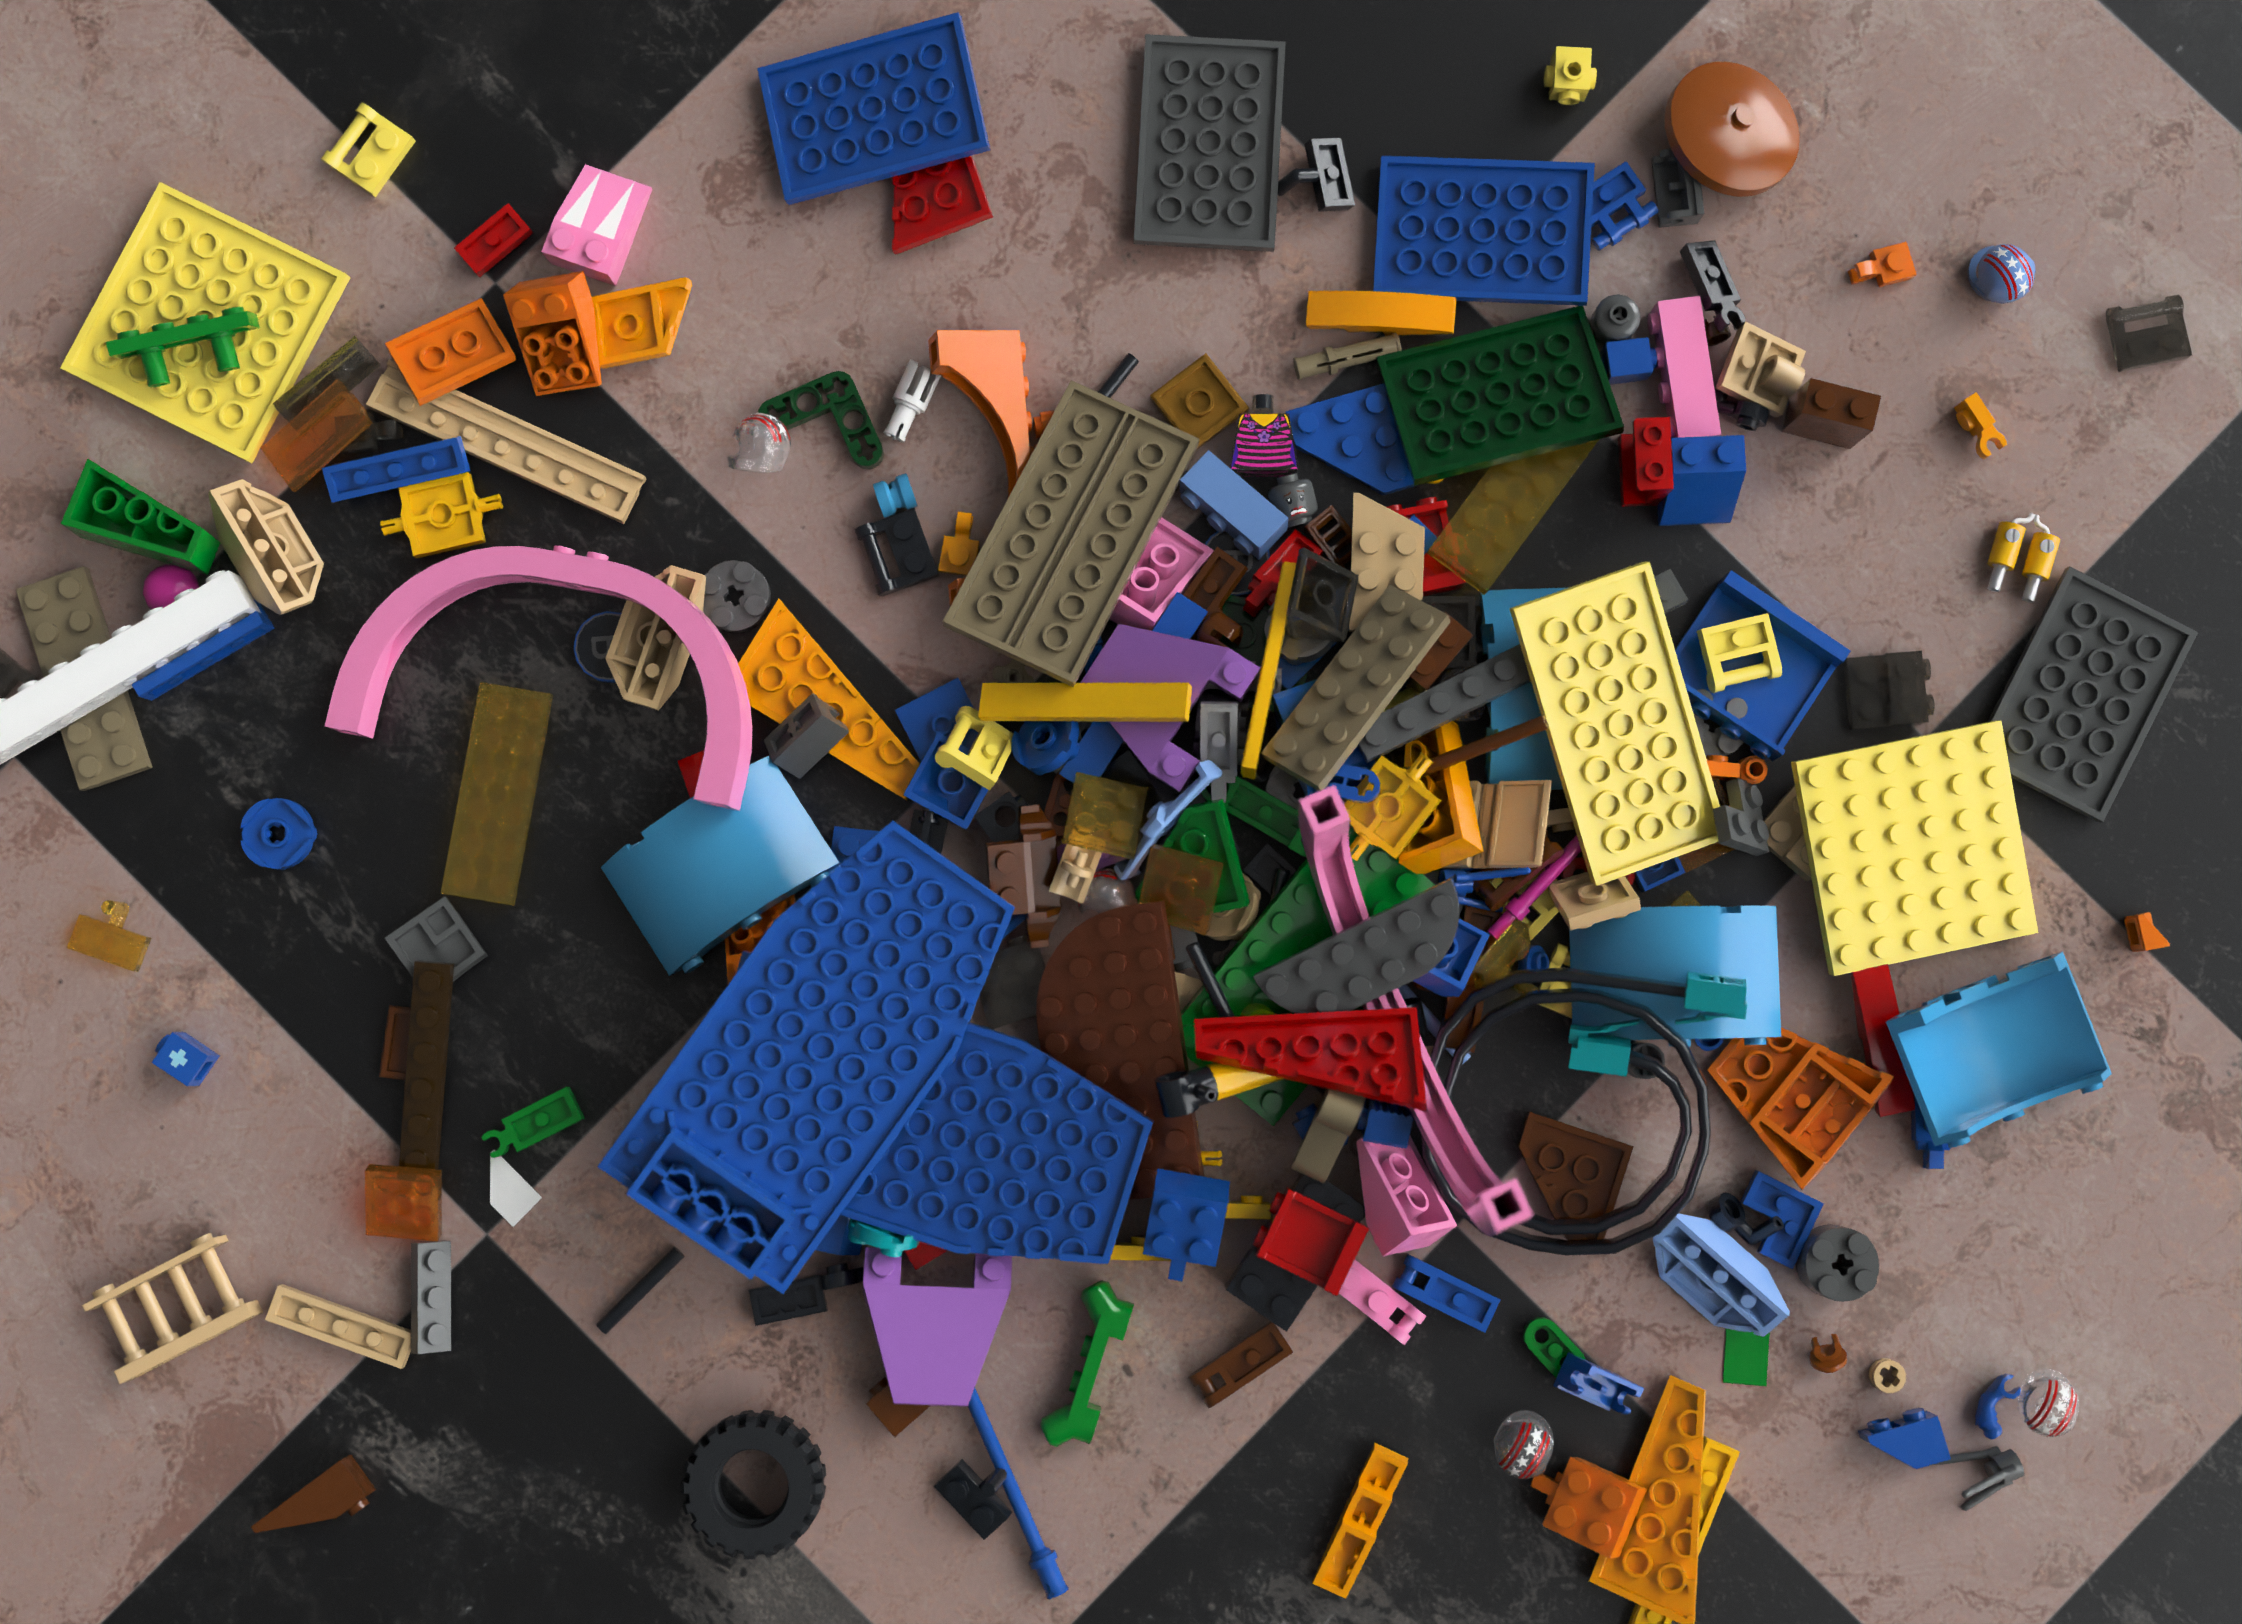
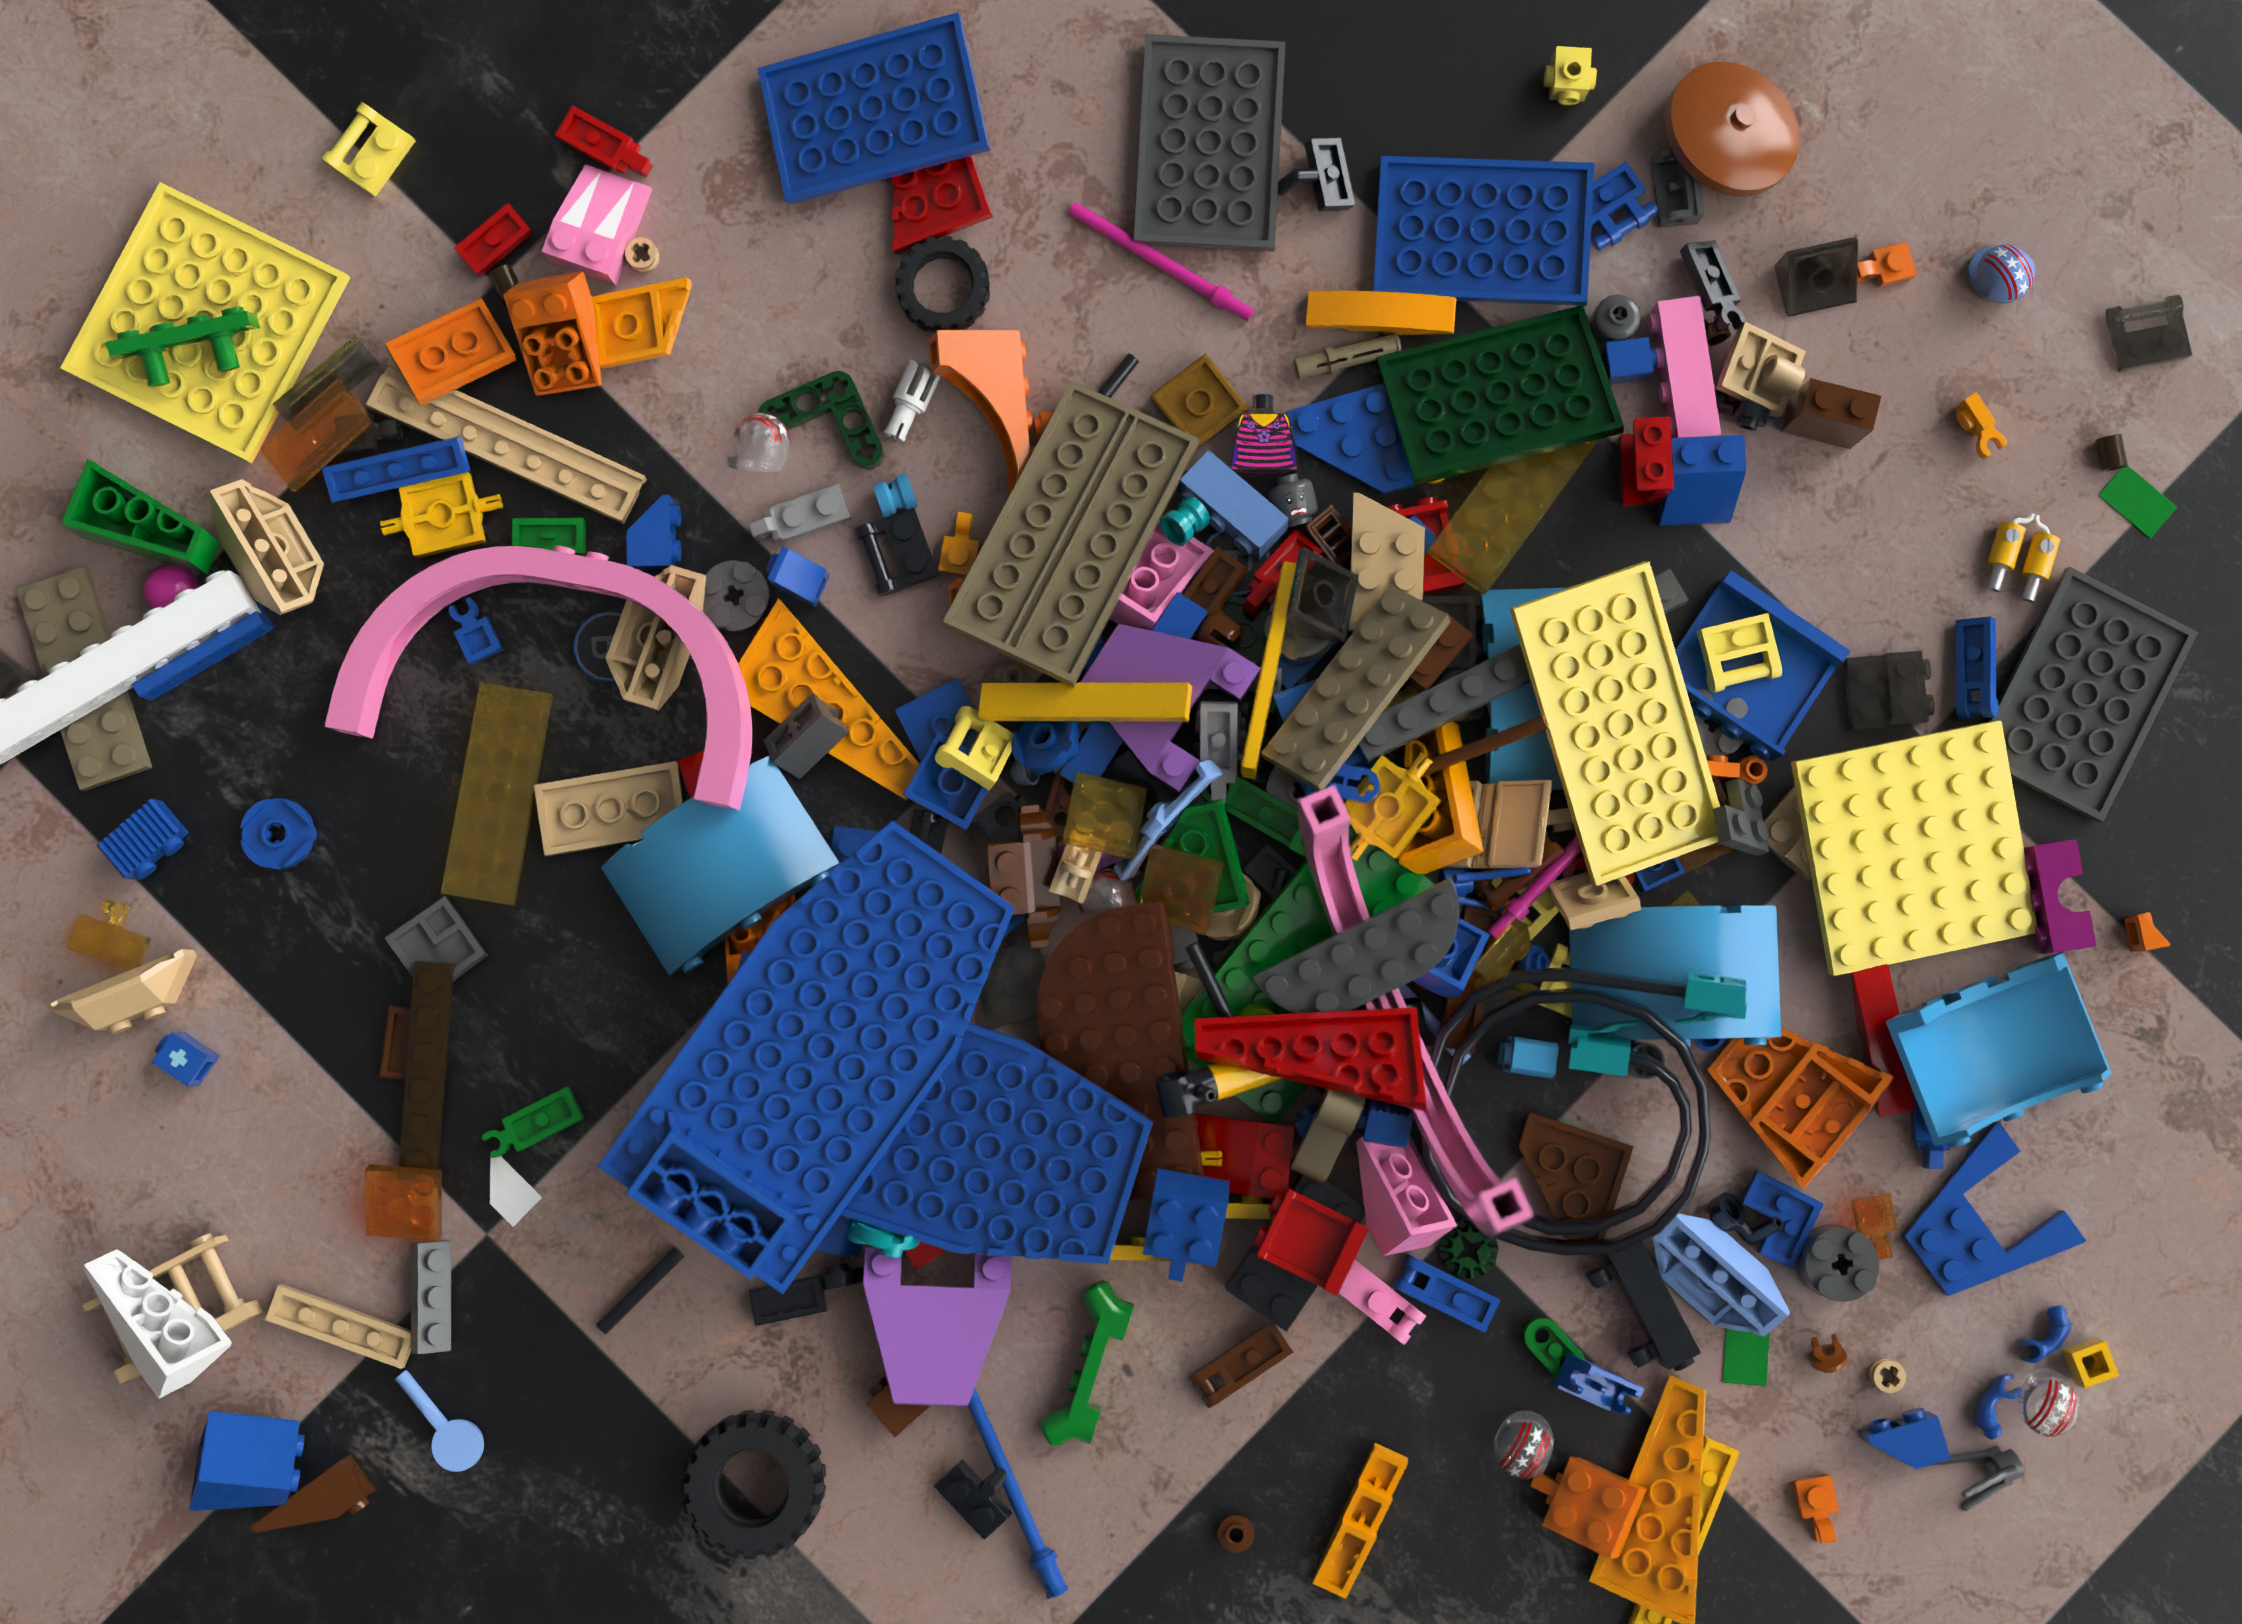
none -> tan wedge [46,949,197,1034]
none -> white wedge [83,1249,232,1399]
none -> blue brick [97,799,189,880]
none -> blue slope [189,1411,305,1511]
none -> light blue piece [395,1370,484,1472]
none -> blue plate [448,597,504,666]
none -> dark brown hinge [488,265,519,305]
none -> green plate [512,518,586,556]
none -> tan plate [534,761,684,856]
none -> red hinge [554,106,653,178]
none -> tan bush [625,237,660,273]
none -> blue slope [627,495,681,572]
none -> light grey hinge [749,484,851,542]
none -> blue slope [766,546,830,607]
none -> black tyre [895,236,990,333]
none -> sand blue hinge [1010,760,1041,786]
none -> dark pink bar [1068,202,1255,322]
none -> teal wheel [1160,496,1210,546]
none -> red slope [1195,1113,1295,1198]
none -> reddish brown plate [1218,1515,1254,1553]
none -> dark green gear [1440,1220,1499,1279]
none -> dark azure brick [1496,1036,1559,1079]
none -> black brick [1586,1242,1701,1371]
none -> clear smoke slope [1774,237,1858,317]
none -> orange plate [1792,1474,1839,1544]
none -> clear orange plate [1851,1194,1898,1260]
none -> blue wing [1901,1121,2087,1296]
none -> blue plate [1956,616,1999,720]
none -> blue piece [2018,1305,2072,1364]
none -> magenta arch [2024,839,2096,954]
none -> yellow plate [2062,1337,2120,1389]
none -> dark brown hinge [2096,434,2128,472]
none -> green sticker [2099,466,2177,539]

